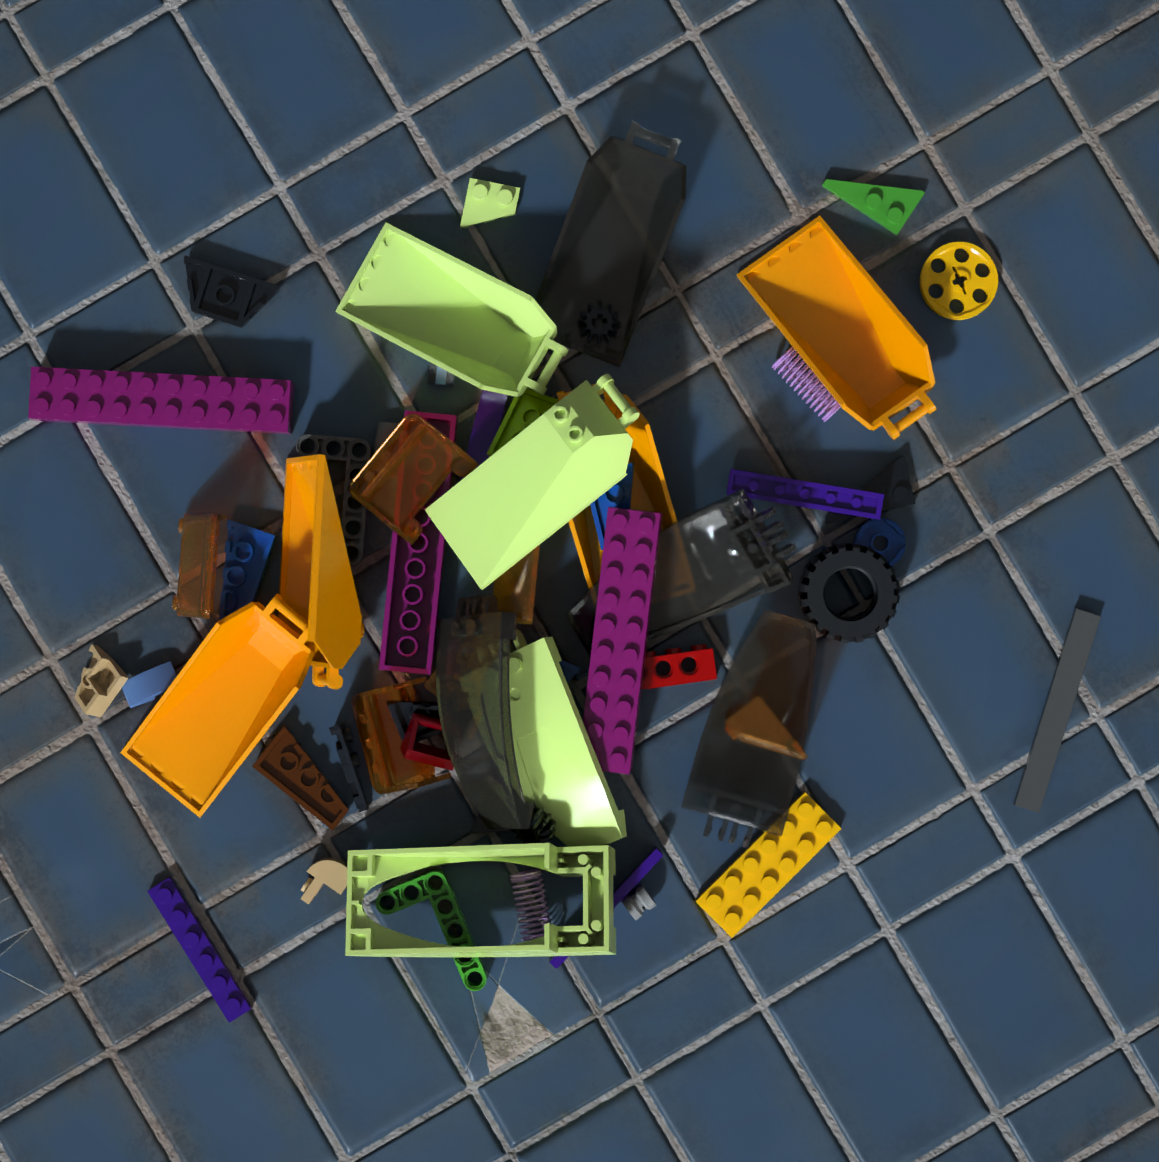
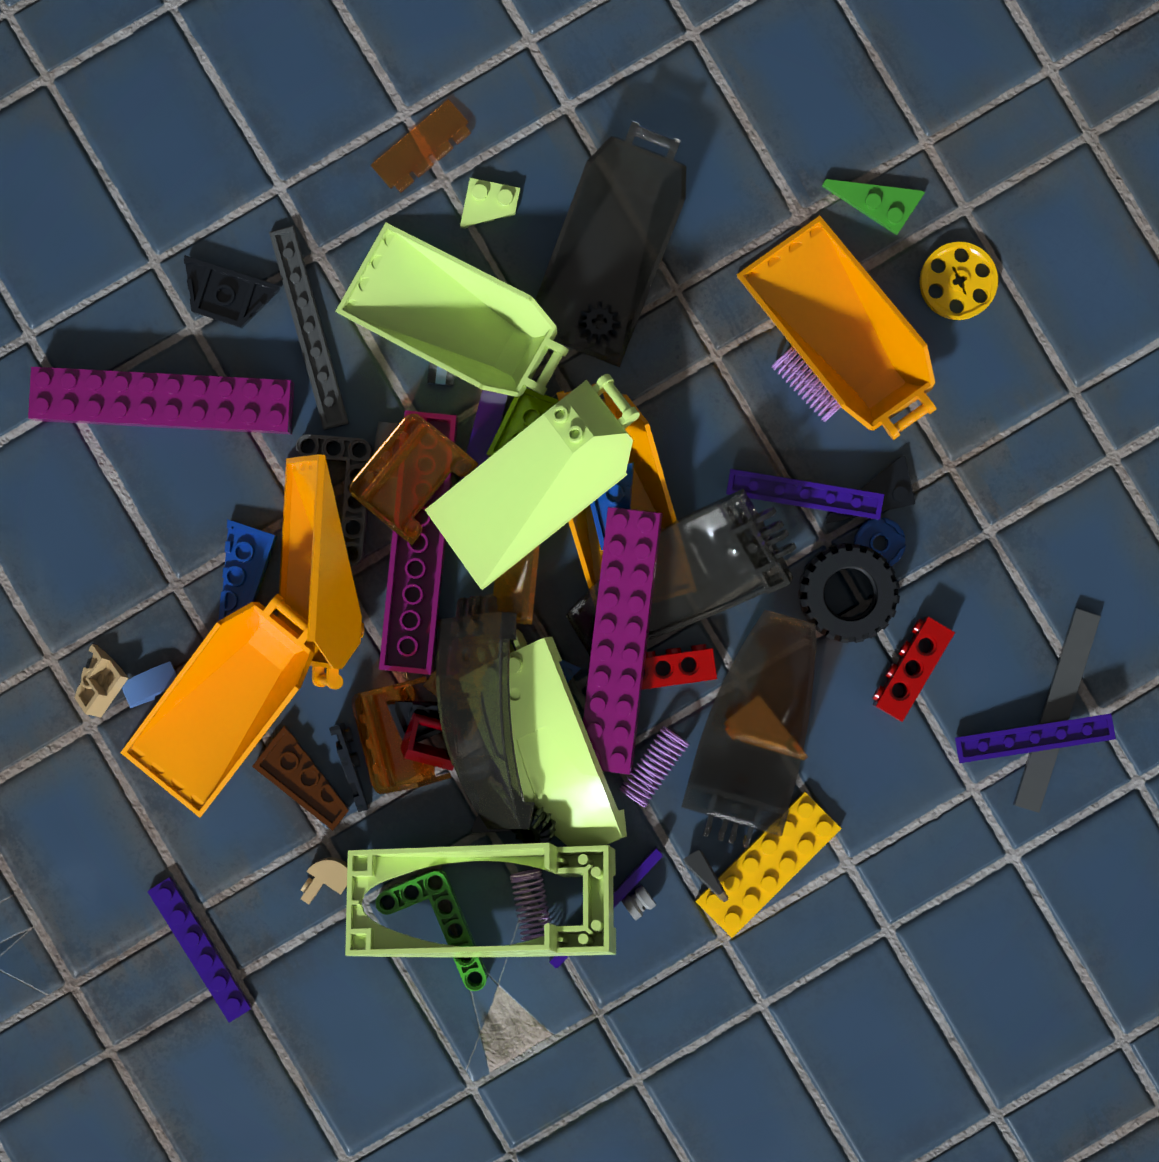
clear orange windscreen [172,513,228,619] -> none
none -> dark grey tile [269,225,349,431]
none -> clear orange windscreen [371,99,471,193]
none -> lavender piece [619,726,690,807]
none -> dark grey slope [683,850,729,902]
none -> red brick [872,617,955,722]
none -> dark purple plate [955,714,1116,763]

